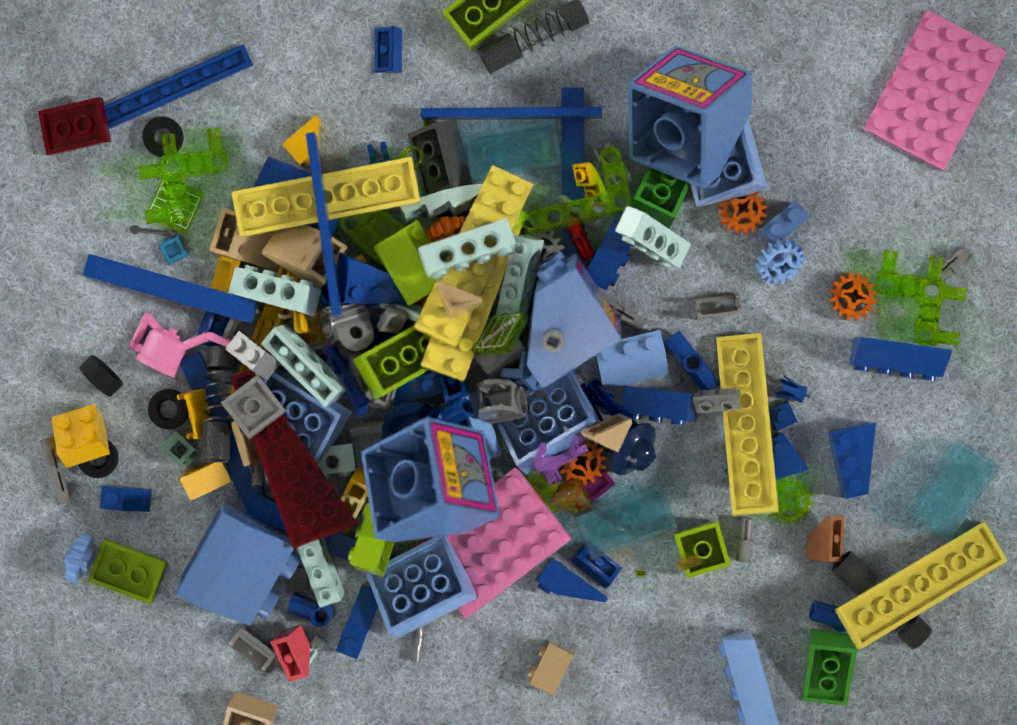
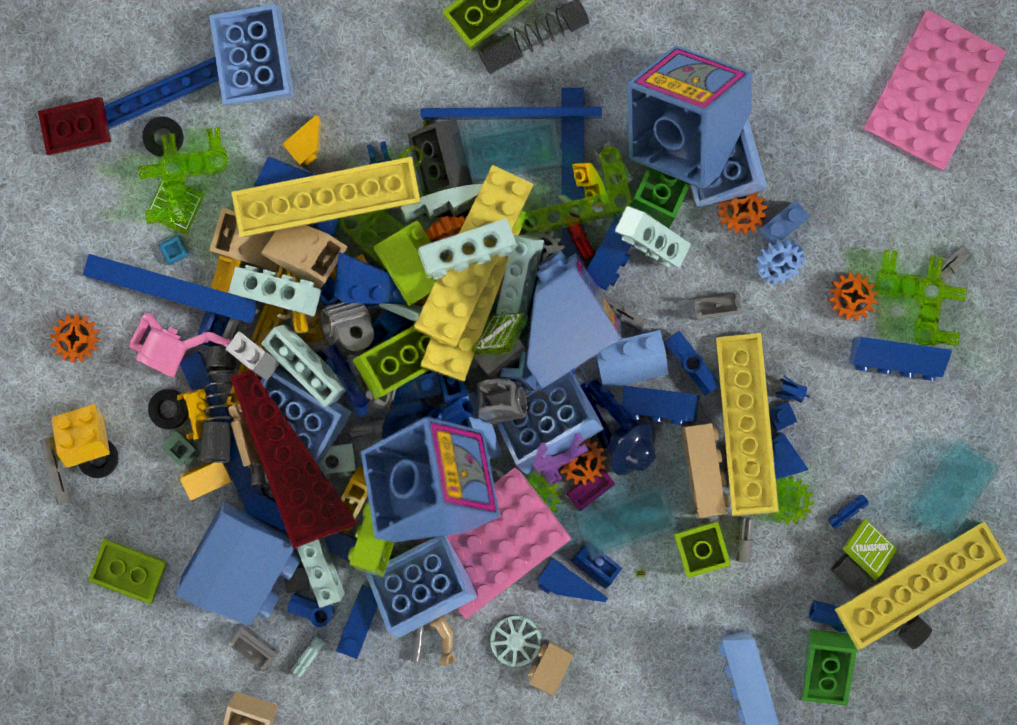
light blue gear [64,533,95,583] -> none
black tyre [79,355,123,397] -> none
blue slope [99,485,152,512] -> none
dark grey hinge [130,225,177,238] -> none
light grey plate [221,375,286,440] -> none
coral slope [270,625,310,682] -> none
blue tile [306,132,343,318] -> none
blue slope [375,26,402,73] -> none
light grey tile [377,304,409,333] -> none
tan slope [437,281,482,319] -> none
light grey bush [542,329,564,352] -> none
clear yellow slope [551,478,593,515] -> none
tan slope [581,413,632,452] -> none
clear yellow tile [676,554,702,571] -> none
light grey hinge [692,387,741,413] -> none
nougat slope [806,515,844,562] -> none
blue wedge [827,422,876,499] -> none
none -> orange gear [50,314,101,363]
none -> light blue slope [209,4,294,105]
none -> tan arm [429,616,455,666]
none -> light aqua wheel [490,616,541,667]
none -> tan brick [681,422,729,518]
none -> blue axle [828,495,869,529]
none -> lime tile [842,518,898,580]

